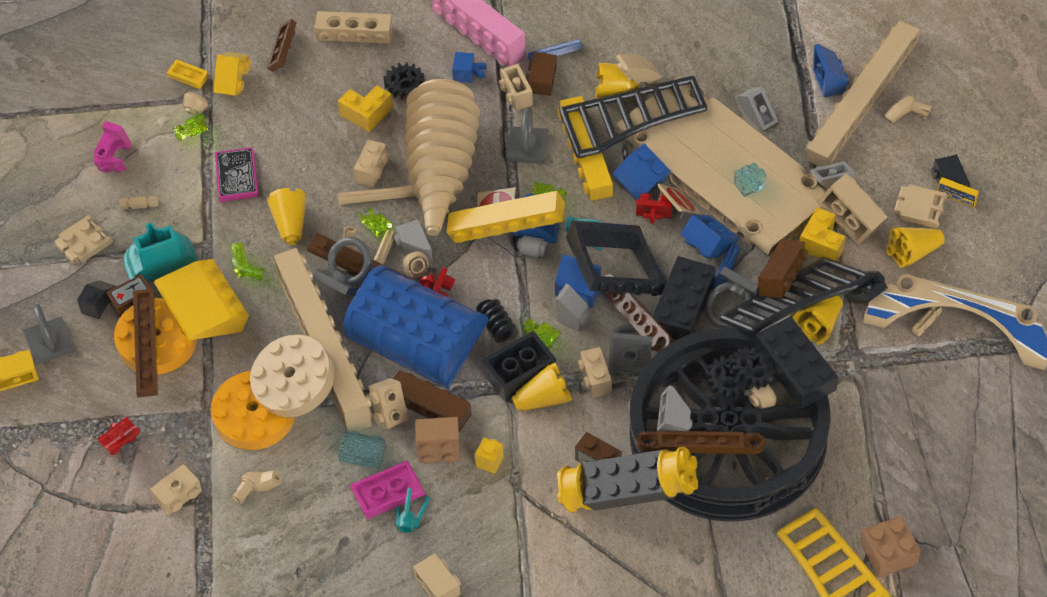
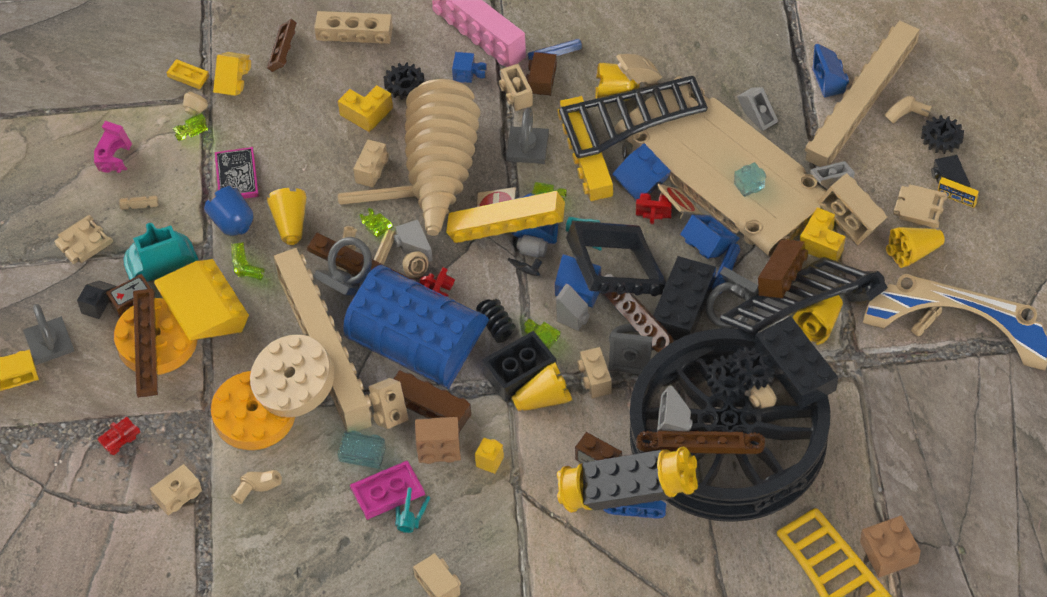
none -> blue cylinder [204,186,253,236]
none -> black bar [508,258,542,276]
none -> blue beam [603,500,666,519]
none -> black gear [921,115,964,154]

